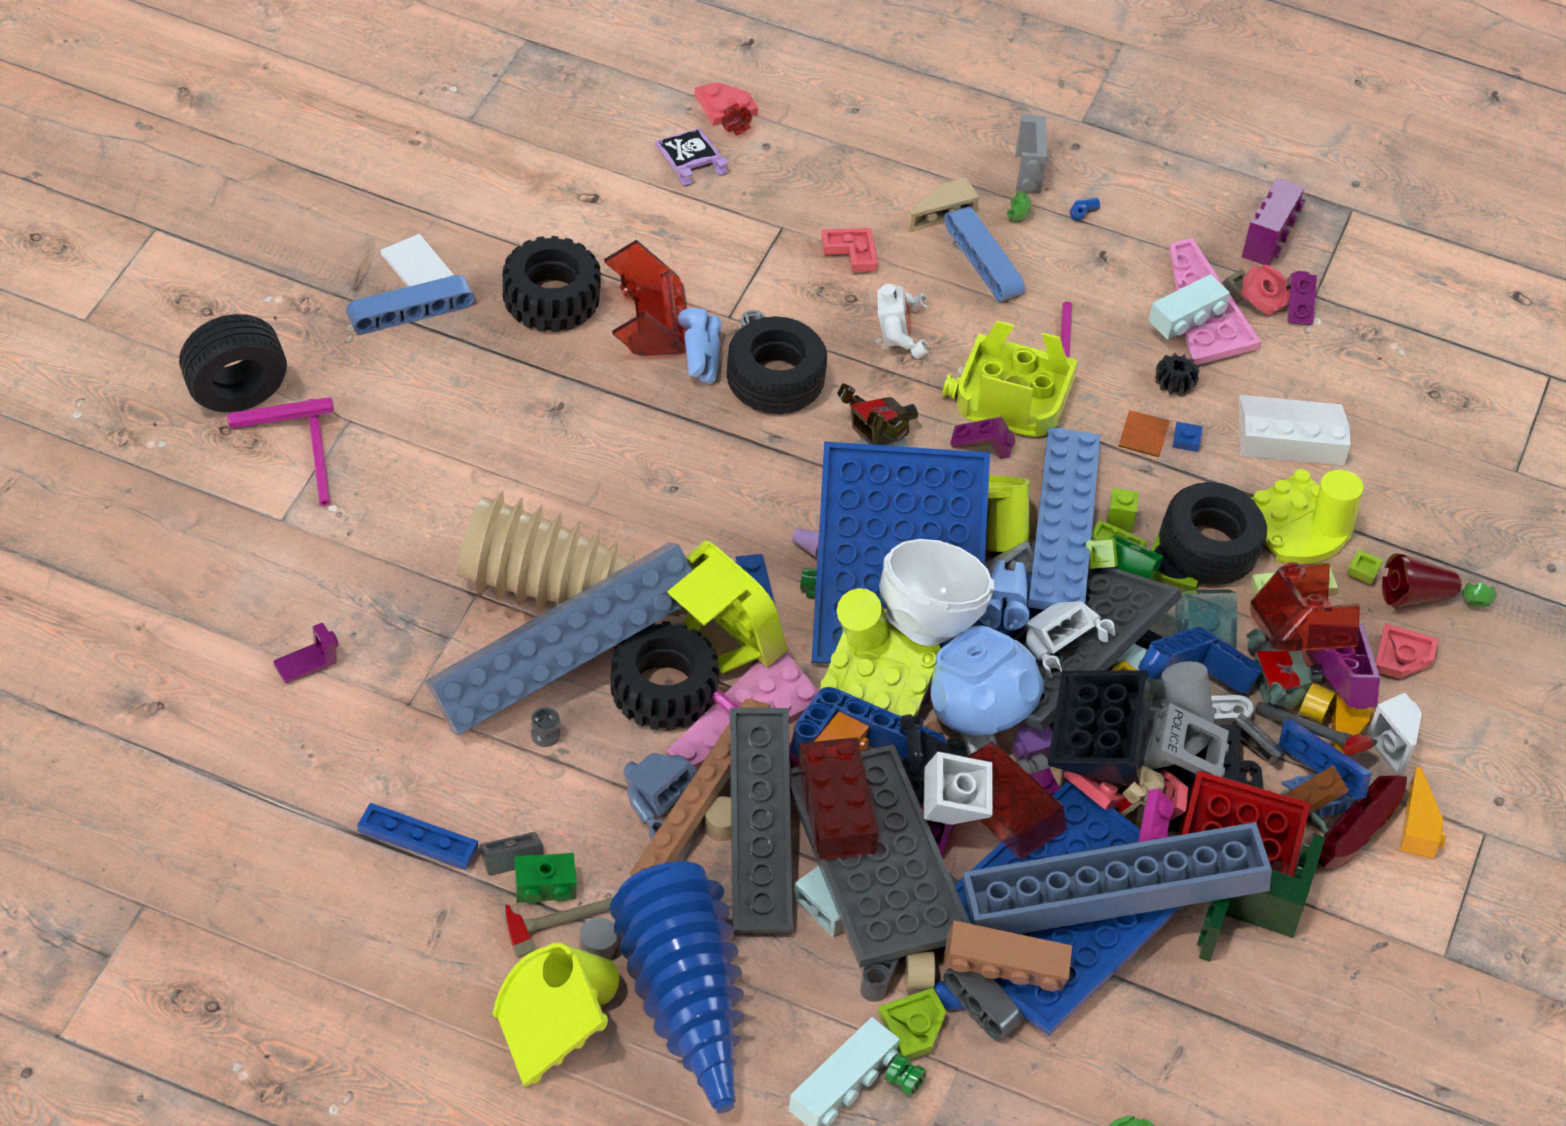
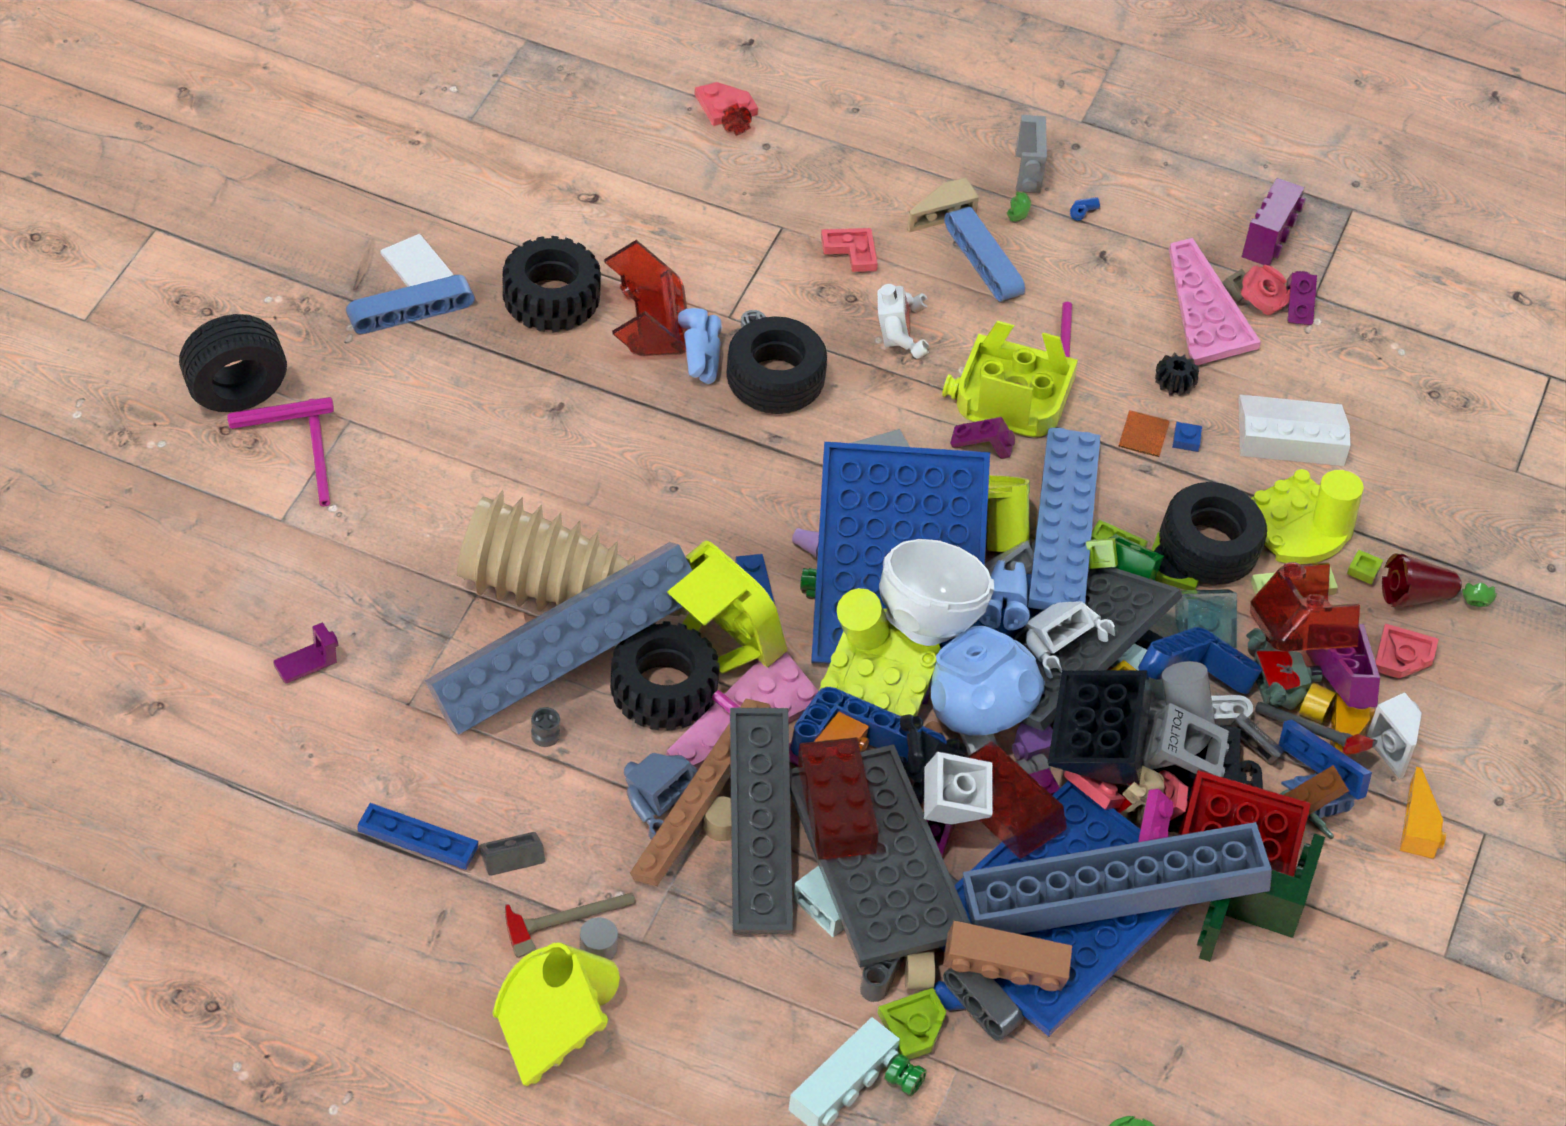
green brick [514,853,577,904] -> none
blue cone [609,861,744,1113] -> none
flag [655,128,728,186] -> none
dark brown torso [837,383,918,445] -> none
lime brick [1106,488,1139,533] -> none
light aqua brick [1148,274,1230,340] -> none
dark red brick [1318,775,1407,869] -> none

